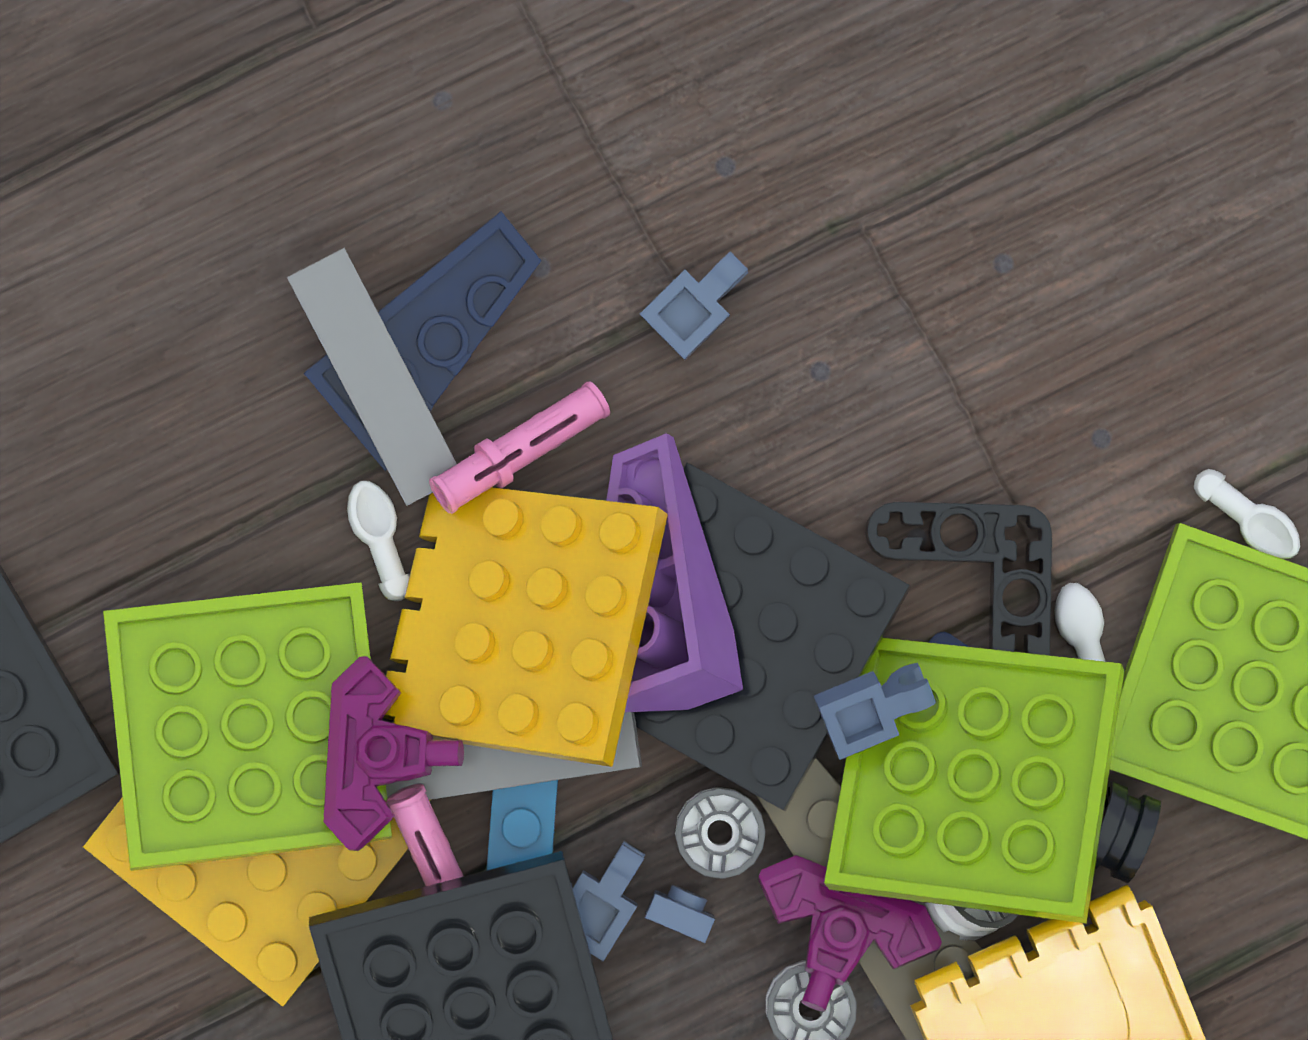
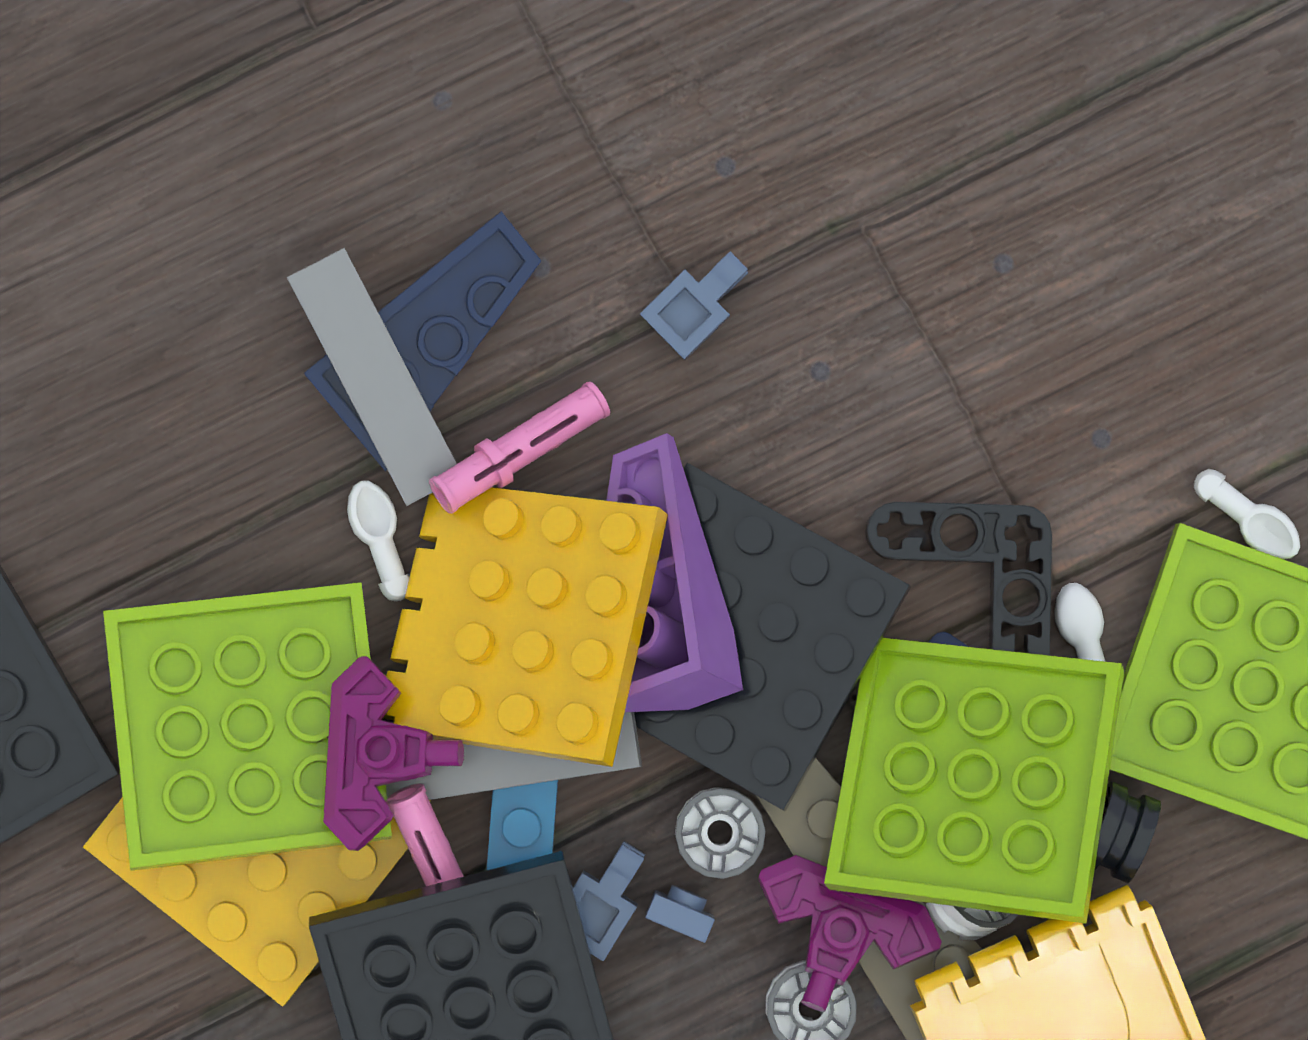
sand blue plate [813,663,936,760] -> none

